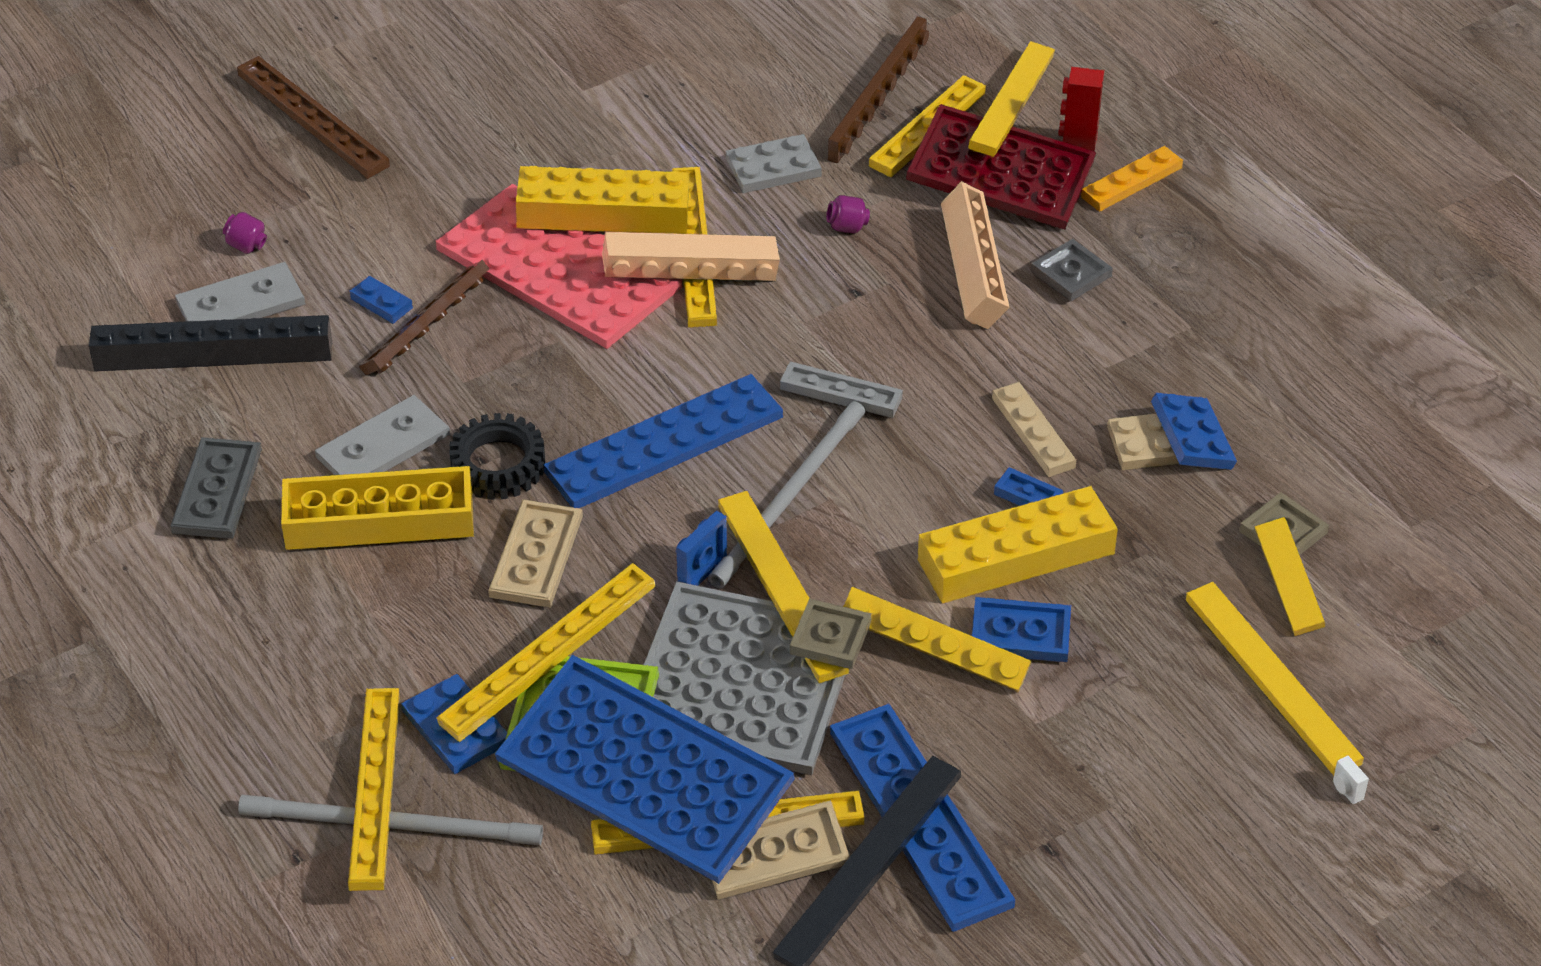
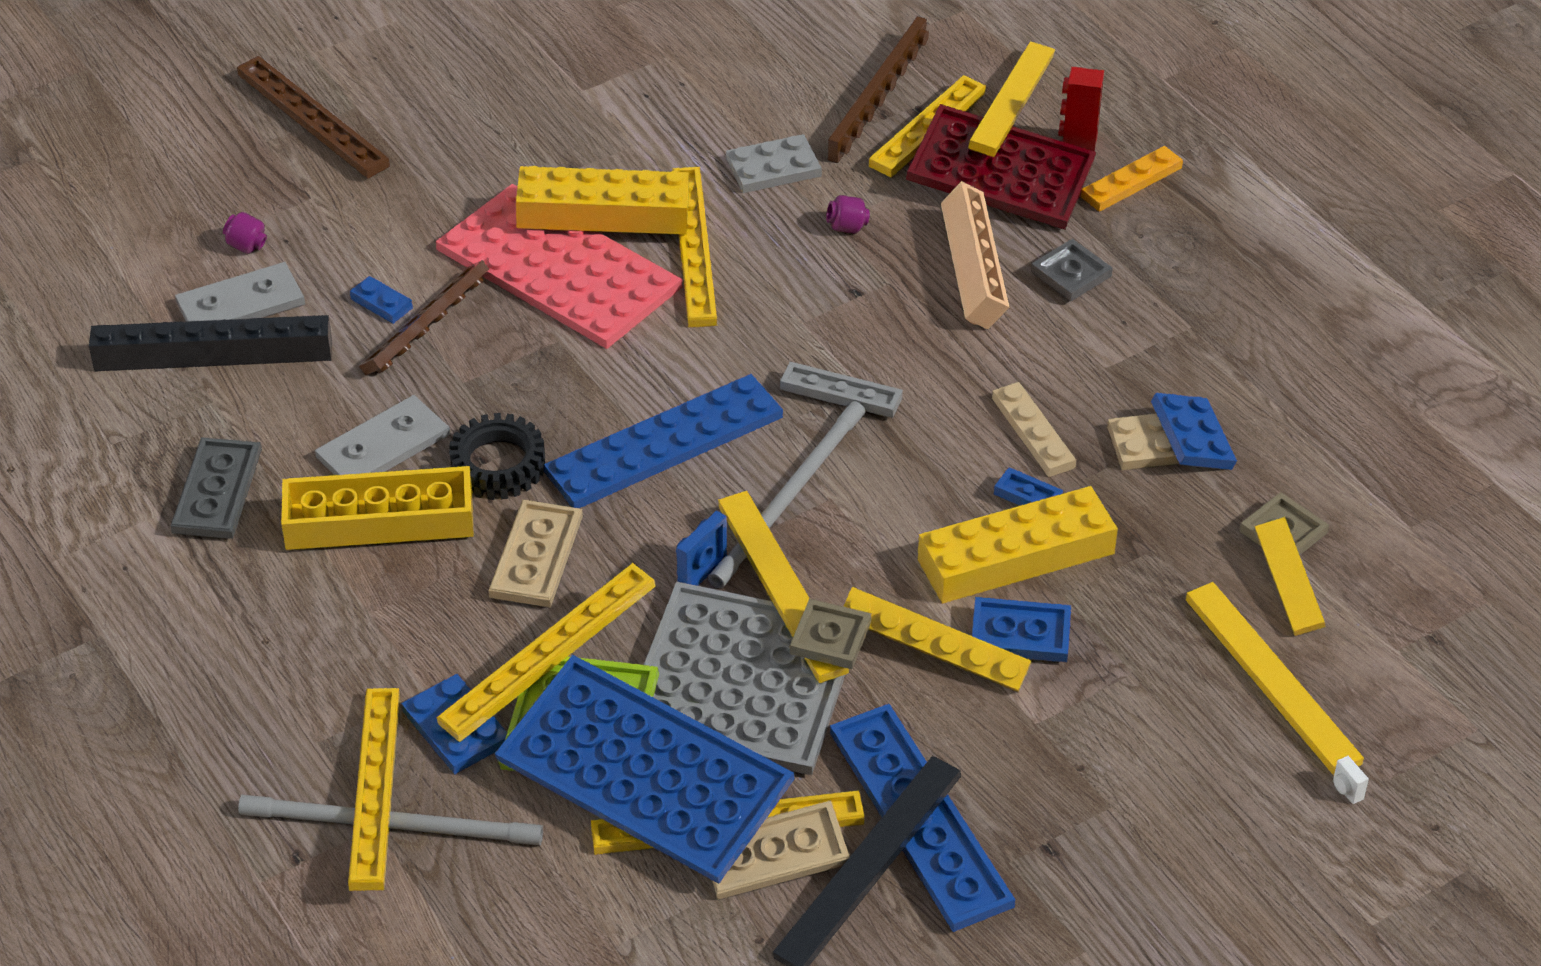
light nougat brick [602,232,780,281] -> none

